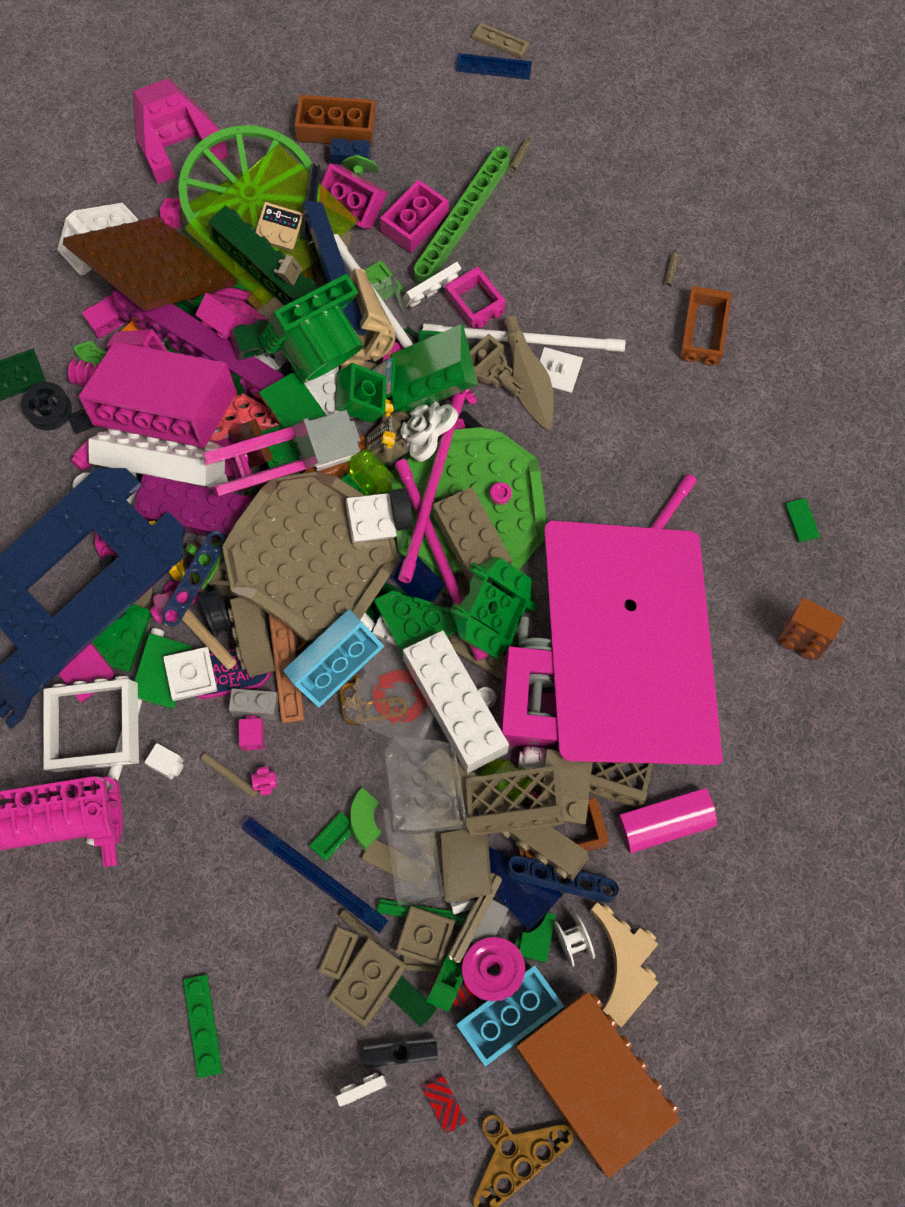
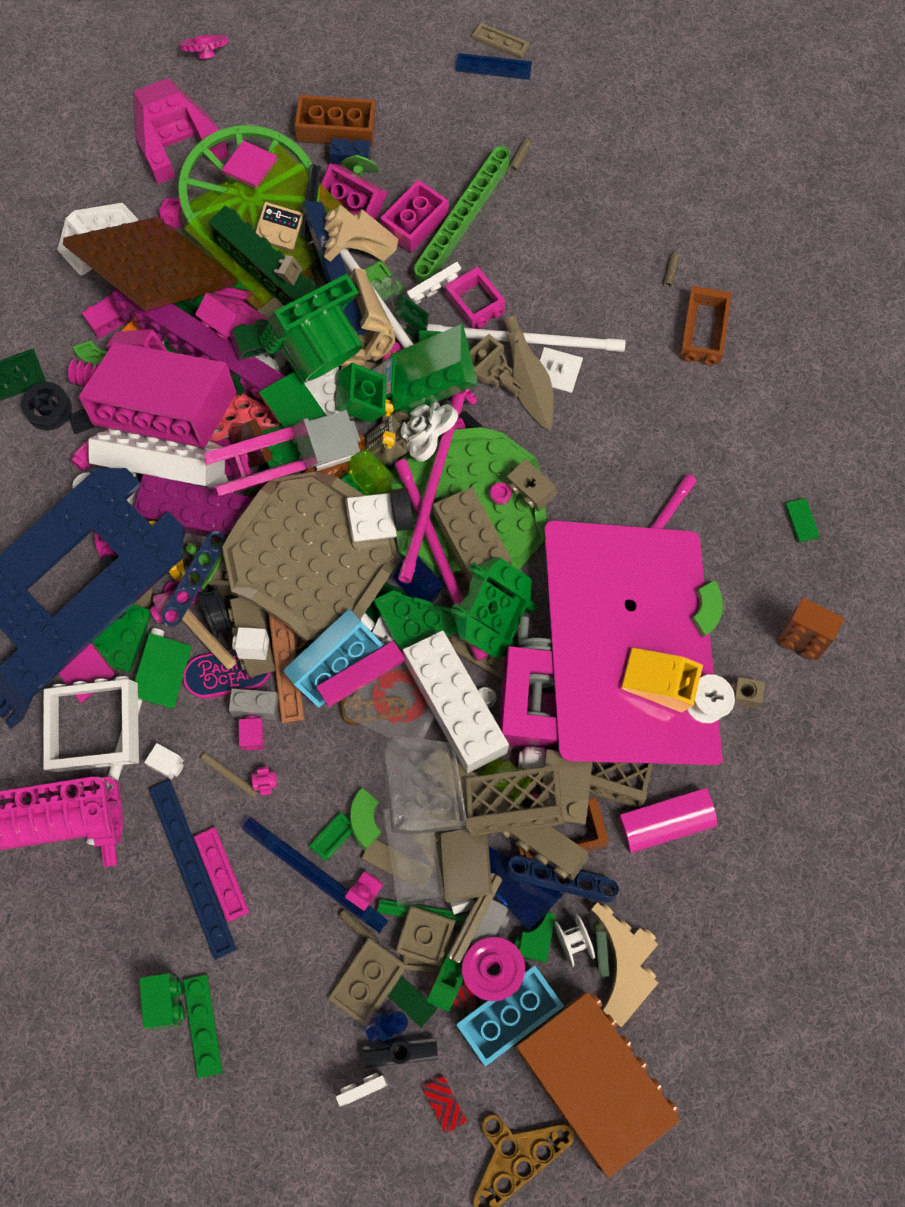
white plate [164,647,217,701] -> none
dark tan tile [318,926,359,981] -> none
none -> green brick [139,973,185,1031]
none -> dark blue tile [149,780,237,960]
none -> dark pink gear [179,34,229,59]
none -> dark pink tile [193,827,250,923]
none -> dark pink tile [222,141,278,189]
none -> white brick [232,627,269,660]
none -> dark pink tile [316,641,405,707]
none -> tan arch [324,205,399,262]
none -> dark pink bracket [345,871,383,911]
none -> clear blue hips [365,1011,408,1042]
none -> dark green tile [395,293,429,331]
none -> dark tan brick [507,459,557,511]
none -> dark green tile [593,921,609,977]
none -> yellow slope [621,648,703,713]
none -> white piece [687,675,735,723]
none -> bright green tile [691,581,723,637]
none -> dark tan brick [730,677,765,709]

